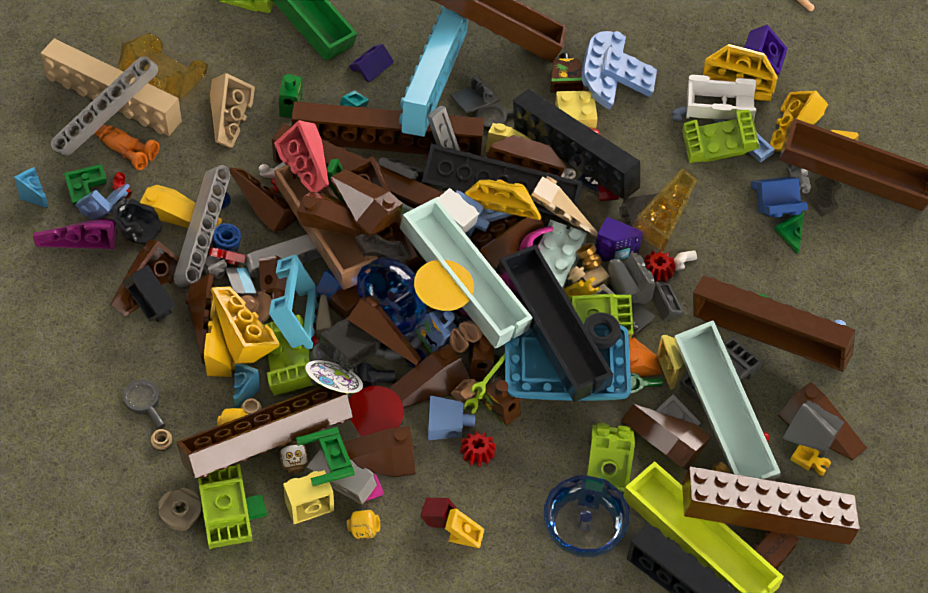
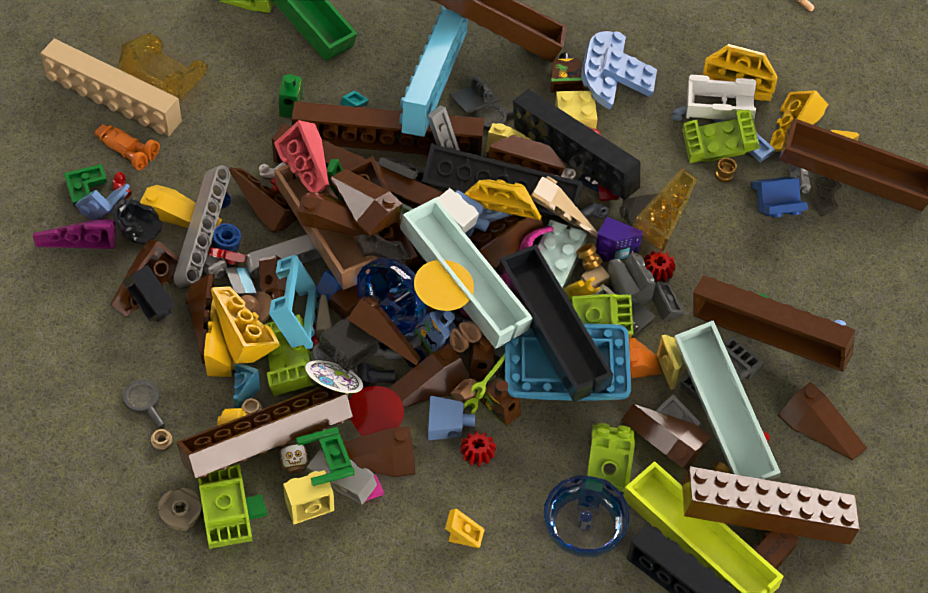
dark azure slope [14,167,49,208] -> none
light grey beam [51,56,158,156] -> none
tan wedge [210,73,255,148] -> none
yellow head [347,510,380,539] -> none
dark purple panel [349,44,394,82] -> none
dark red brick [420,497,457,528] -> none
tan plate [567,266,585,284] -> none
black tyre [584,312,621,349] -> none
green plate [631,373,663,393] -> none
white arm [674,250,697,271] -> none
dark purple slope [744,25,788,75] -> none
green tile [774,211,804,254] -> none
dark grey piece [783,400,844,457] -> none
yellow plate [790,445,831,476] -> none
none -> sand blue arm [579,203,608,218]
none -> pearl gold wheel [715,158,737,183]

